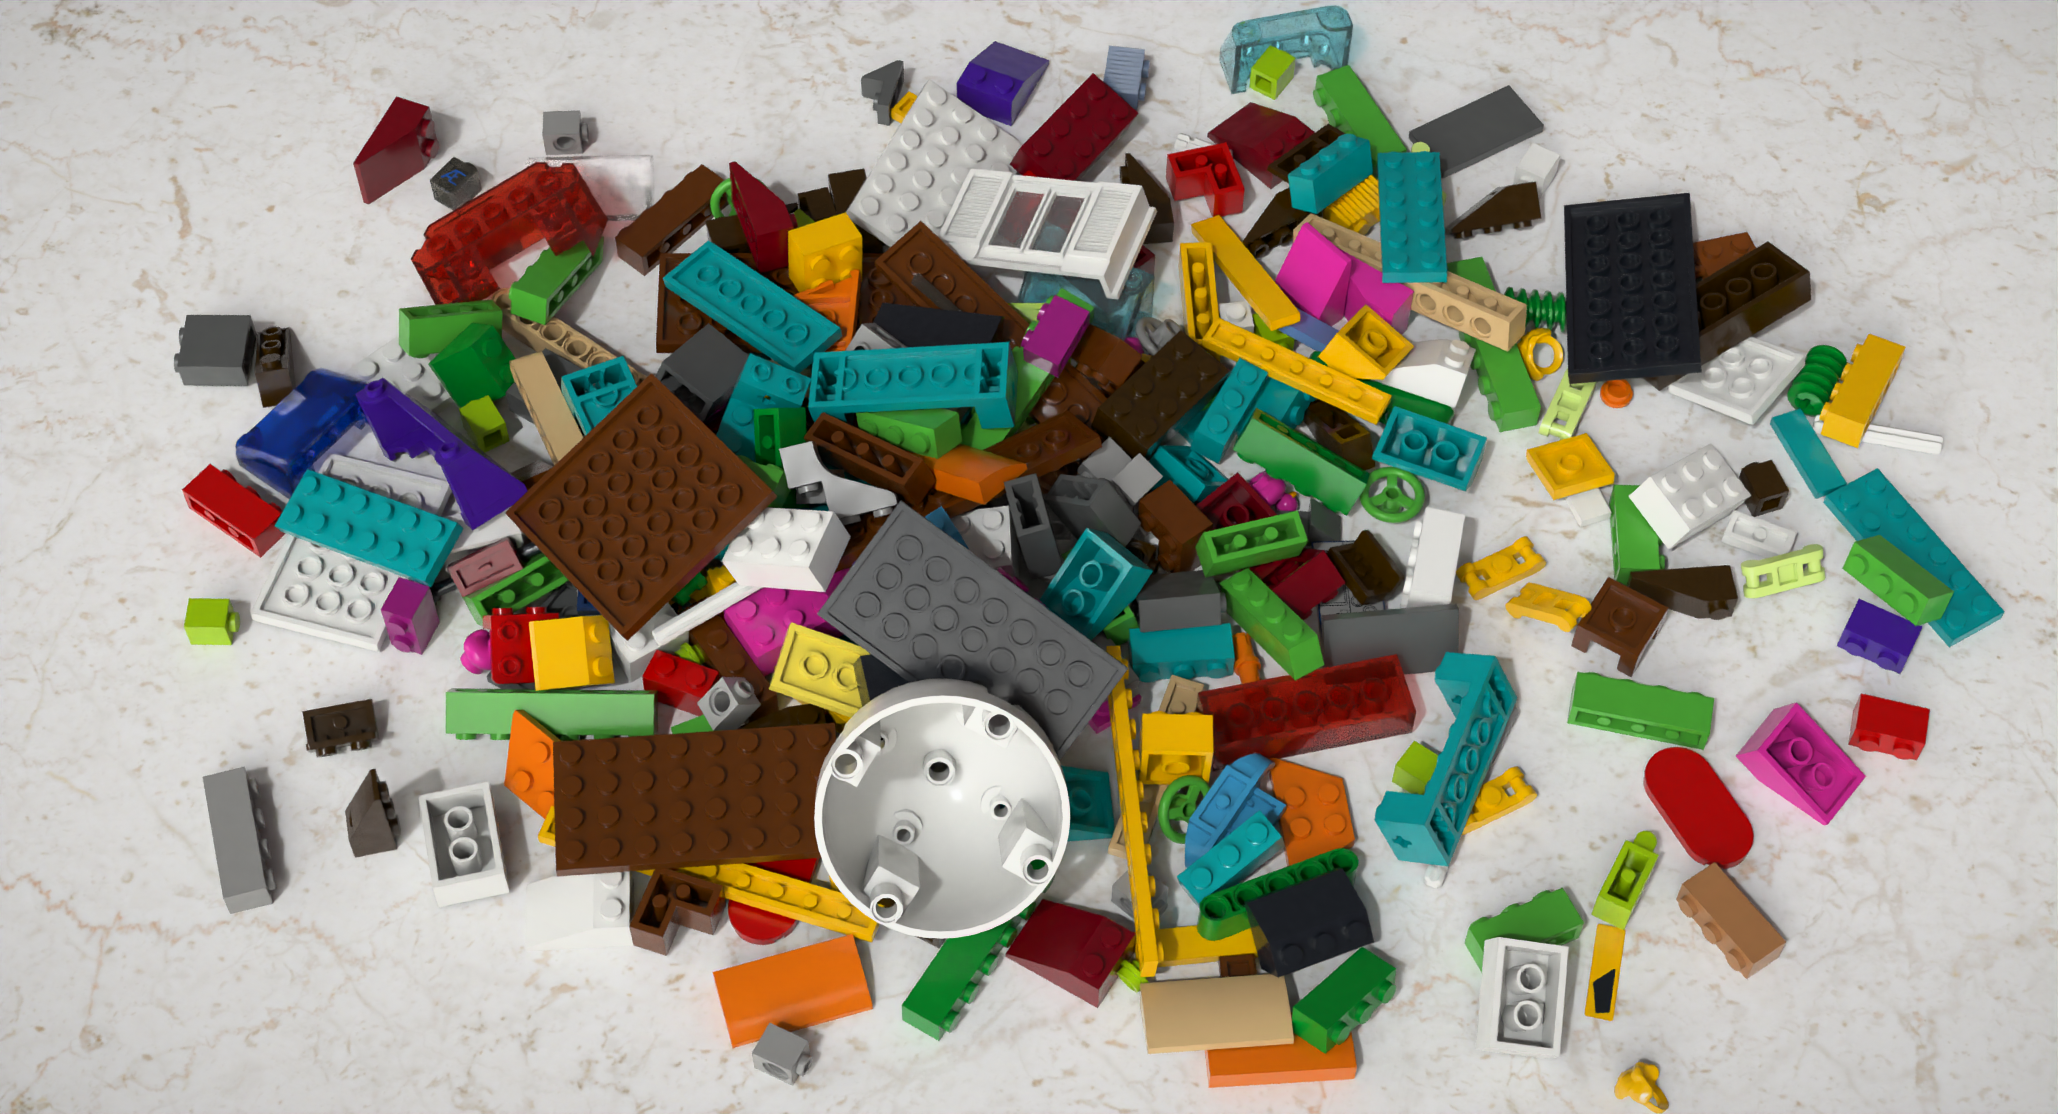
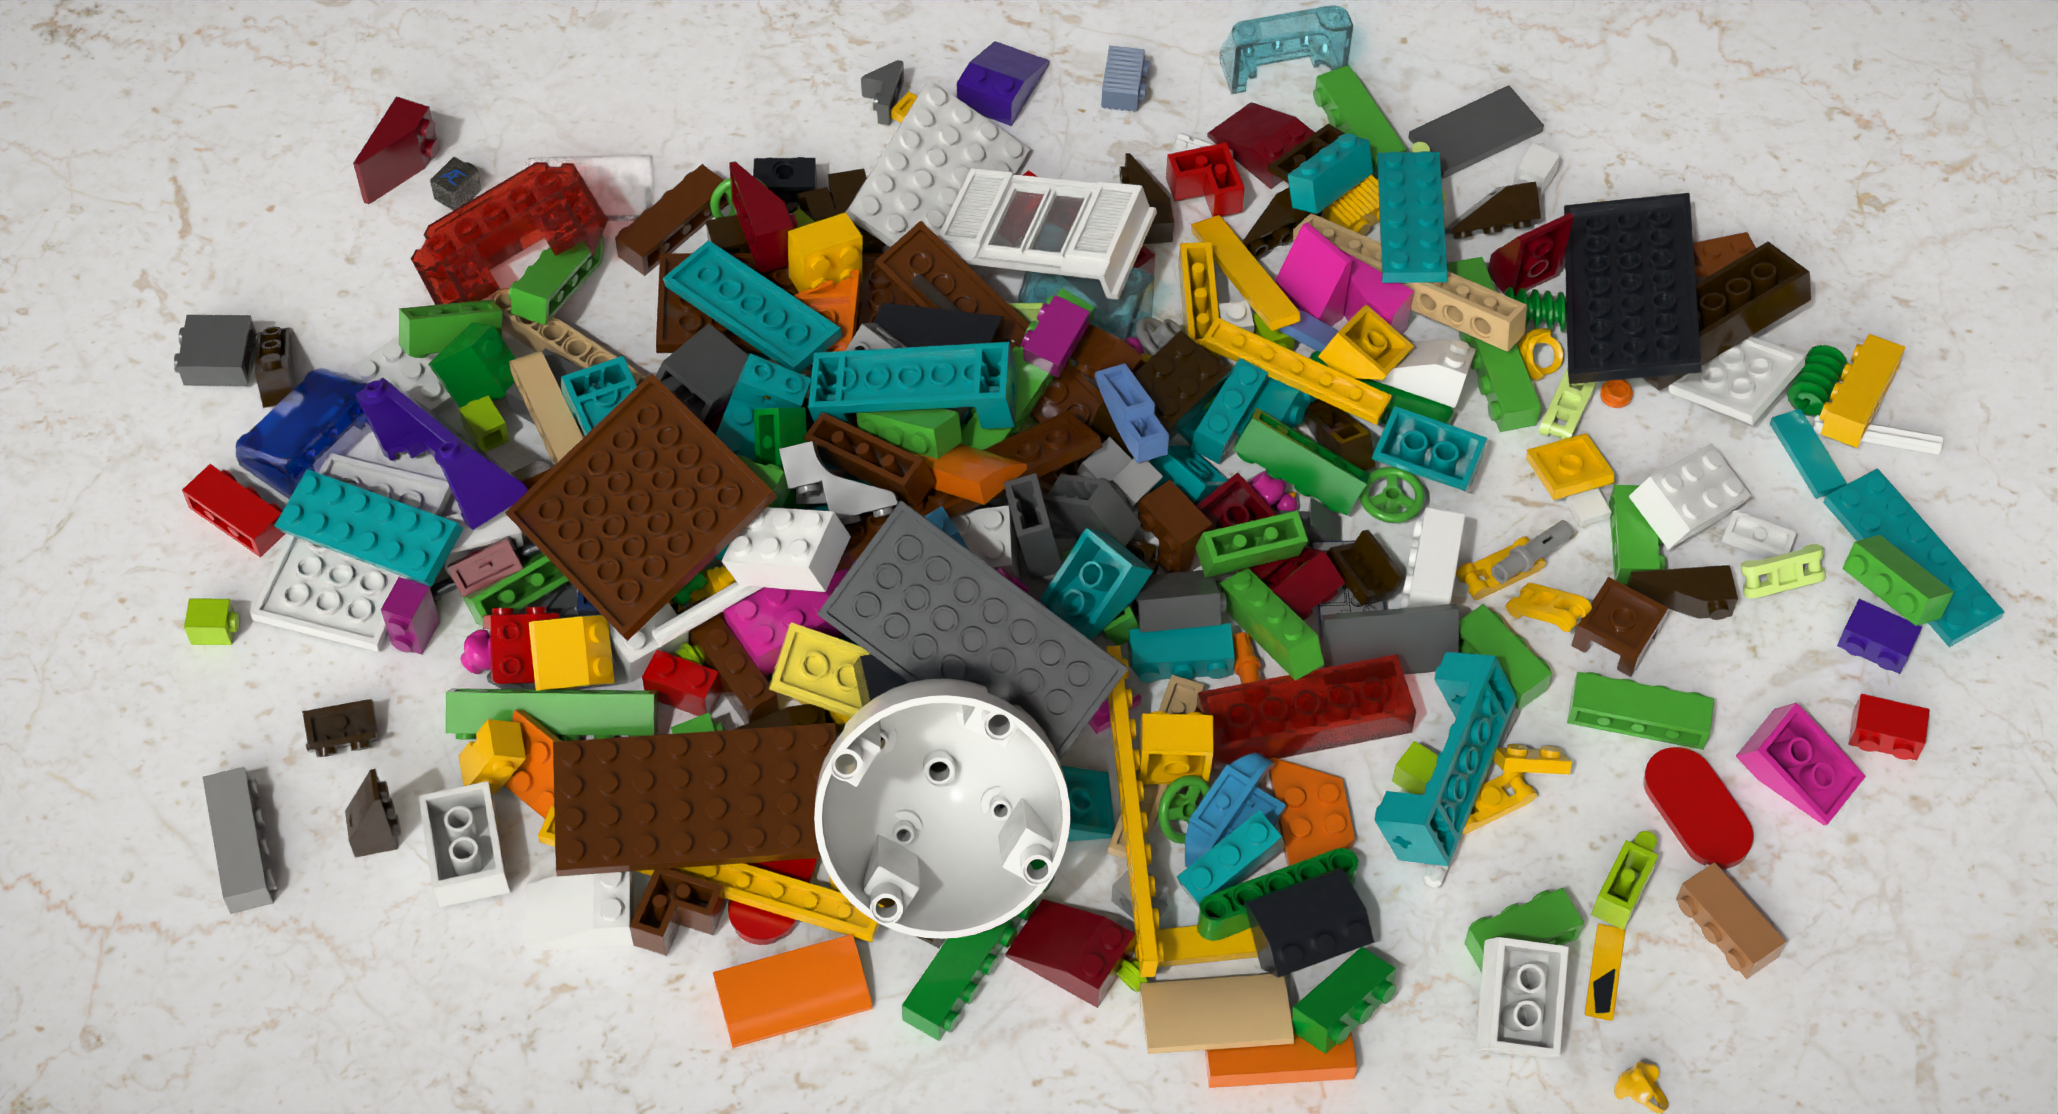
light grey brick [542,110,589,155] -> none
light grey brick [697,677,761,730] -> none
light grey brick [752,1023,812,1086] -> none
dark red brick [1010,73,1139,181] -> none
reddish brown tile [1218,954,1257,978] -> none
lime brick [1249,45,1296,100] -> none
dark brown brick [1738,460,1789,517] -> none
none -> yellow brick [458,719,526,794]
none -> black brick [753,157,817,206]
none -> medium blue slope [1095,363,1169,463]
none -> bright green brick [1459,604,1552,710]
none -> dark red slope [1488,213,1574,296]
none -> light grey pin [1491,520,1574,583]
none -> yellow plate [1493,744,1572,775]

